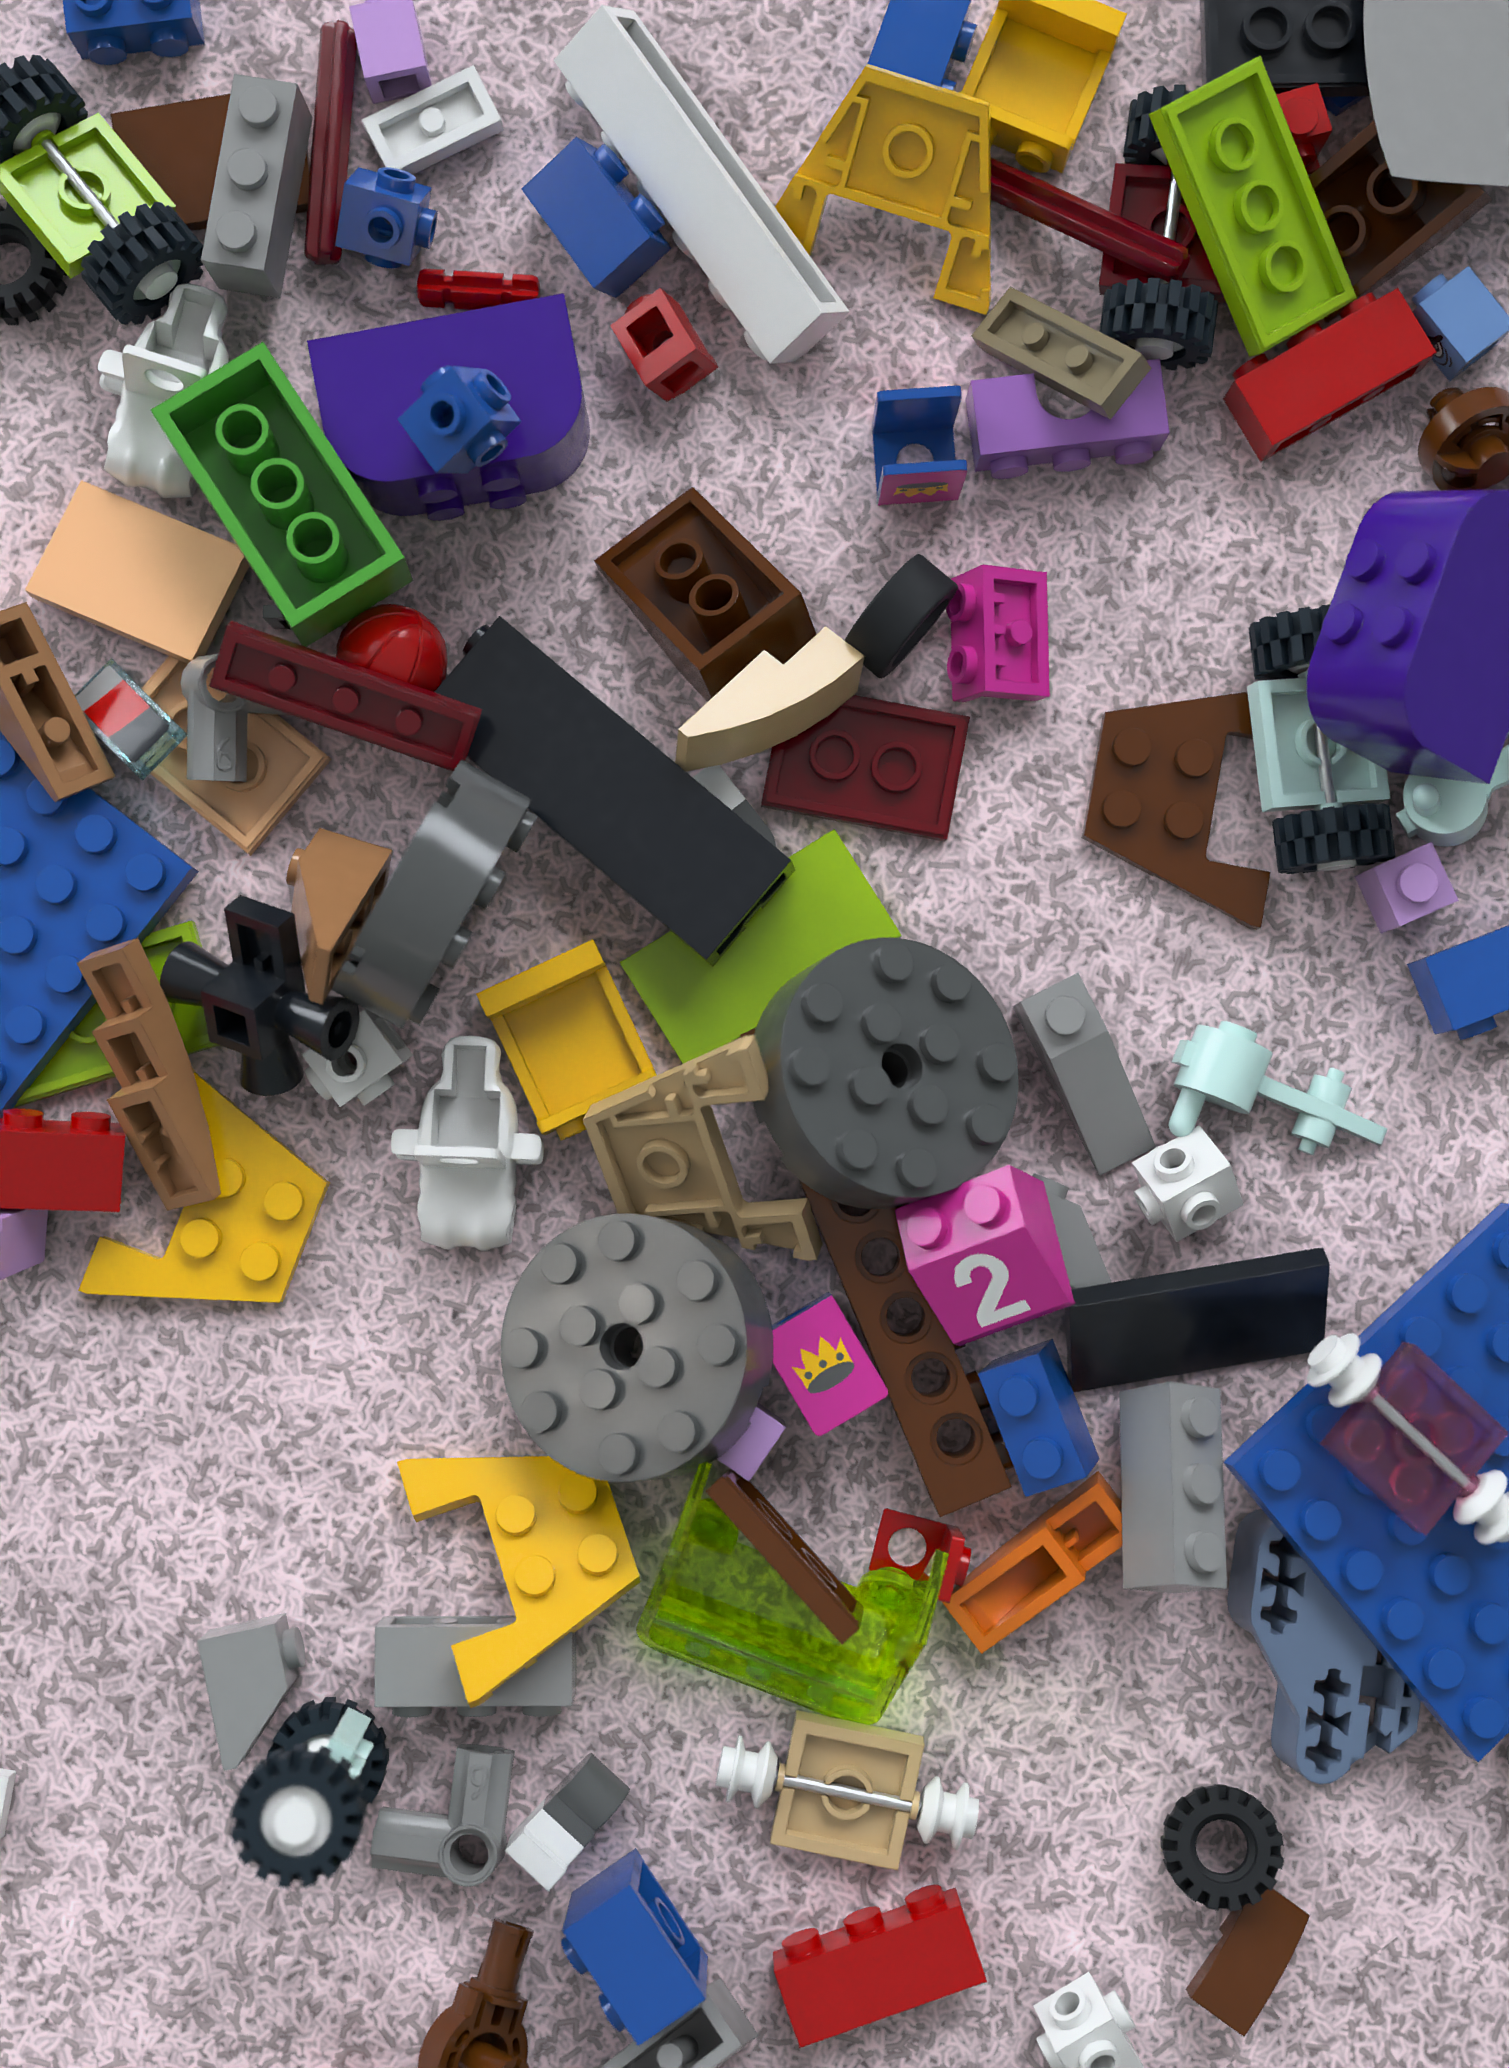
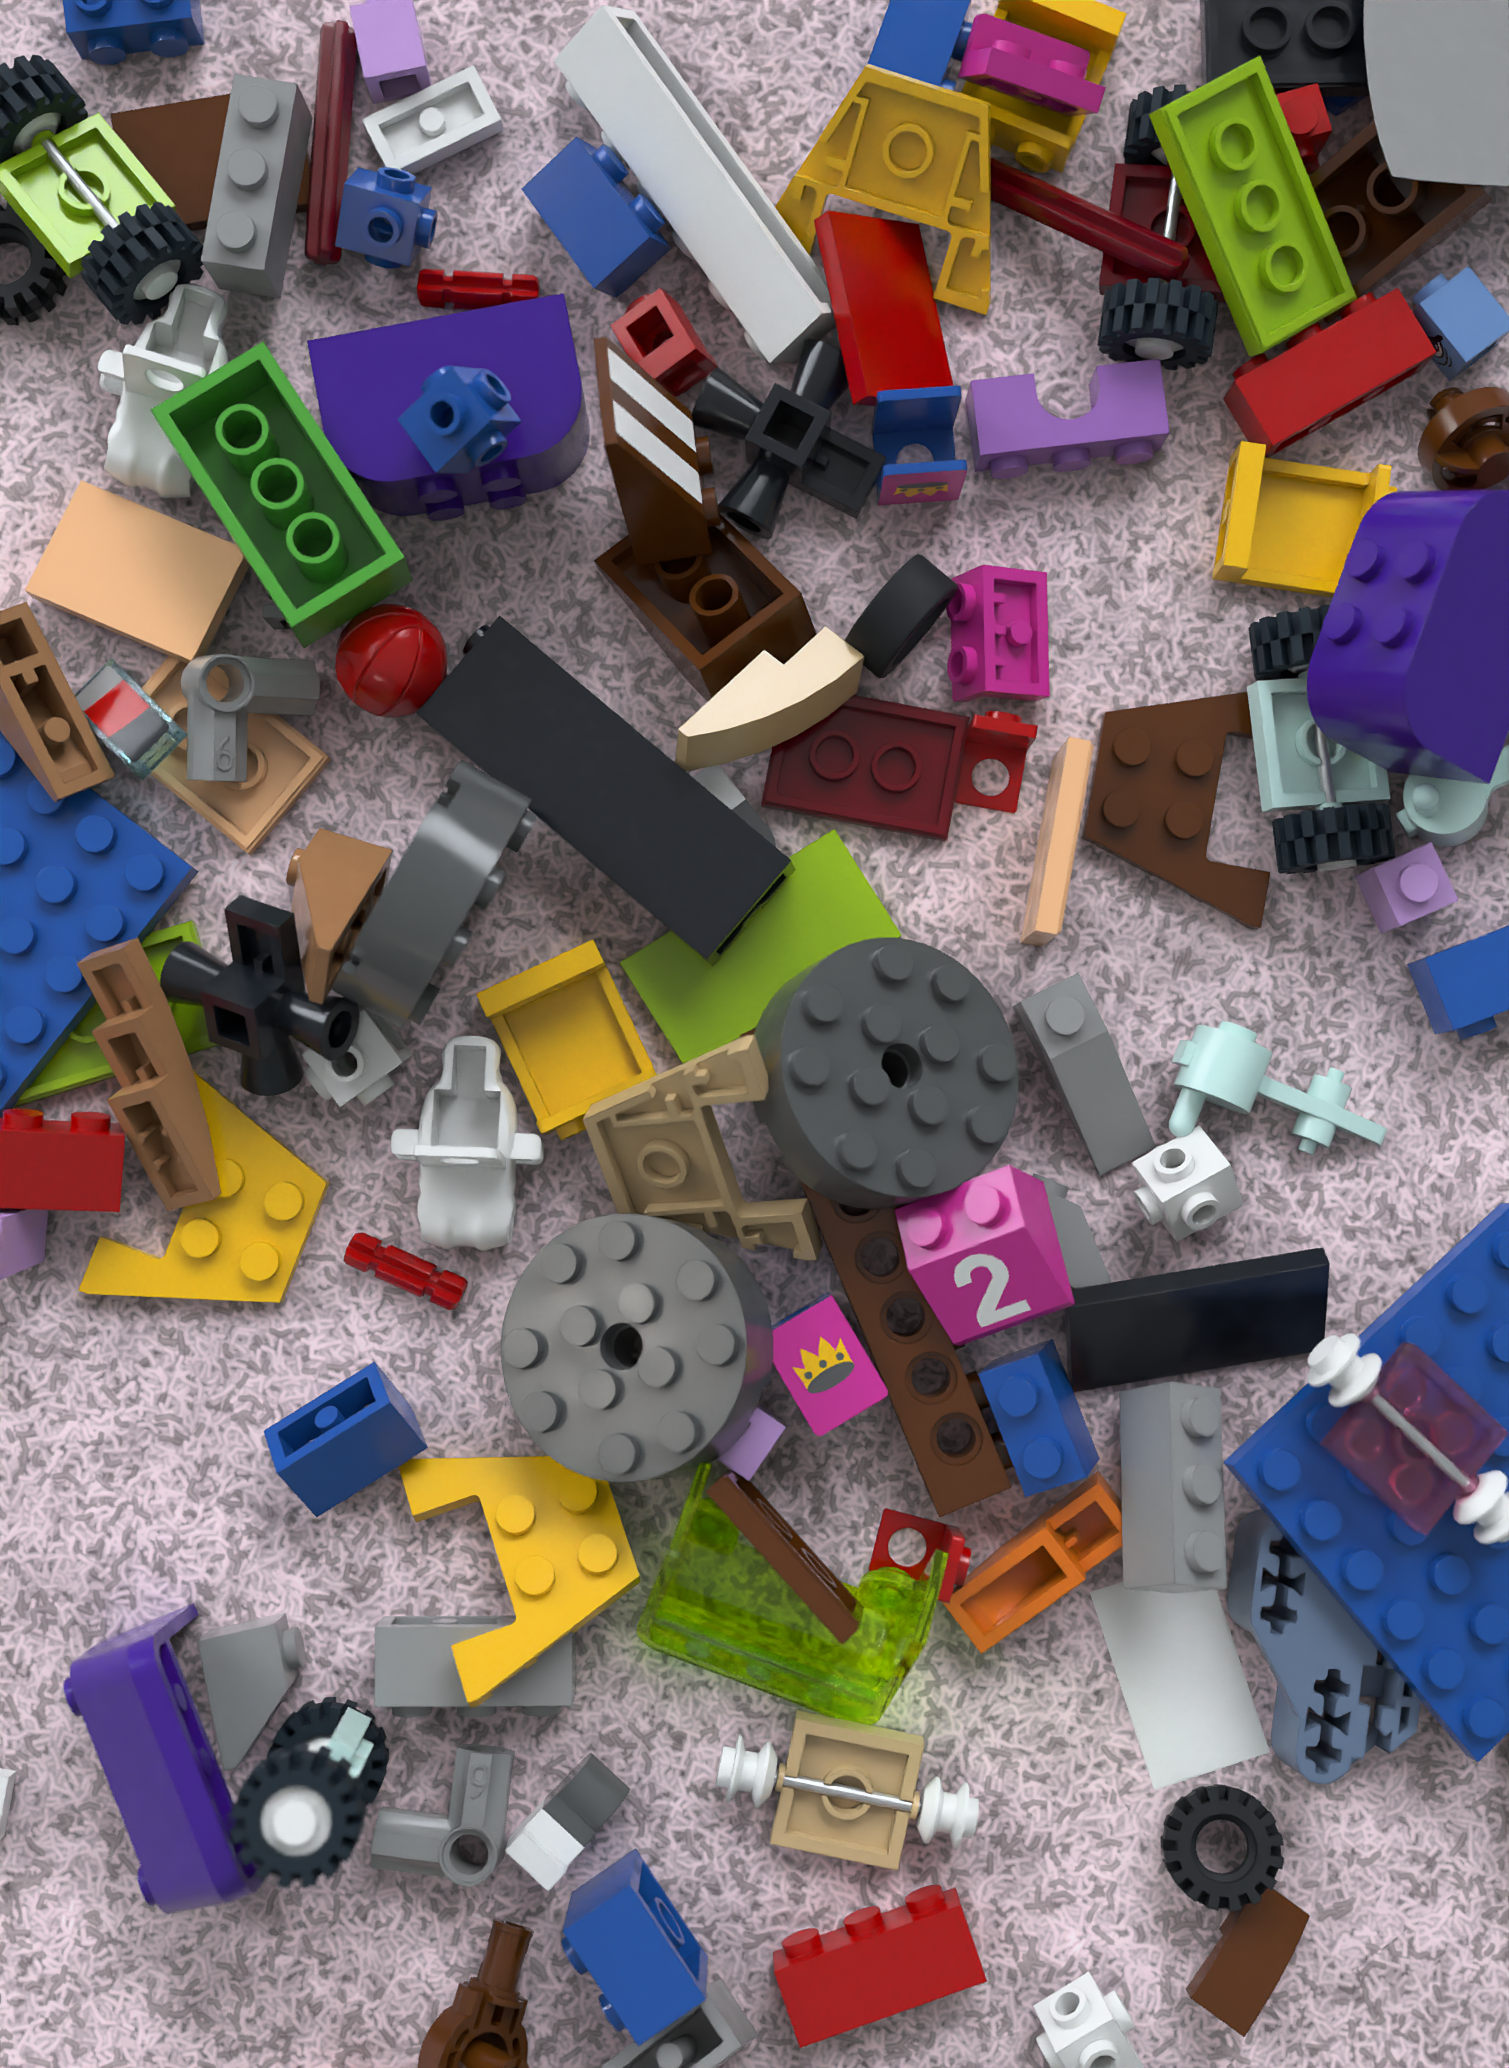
dark red tile [209,621,483,771] -> none
dark tan plate [971,286,1151,420] -> none
none -> dark purple windscreen [63,1603,264,1914]
none -> blue brick [264,1361,428,1517]
none -> red axle [344,1232,468,1310]
none -> reddish brown slope [593,337,721,565]
none -> black brick [692,339,887,539]
none -> red tile [814,210,954,406]
none -> red bracket [955,711,1038,813]
none -> dark pink bracket [957,13,1106,116]
none -> light nougat tile [1020,737,1094,947]
none -> white window [1090,1582,1270,1790]
none -> yellow panel [1212,441,1397,598]

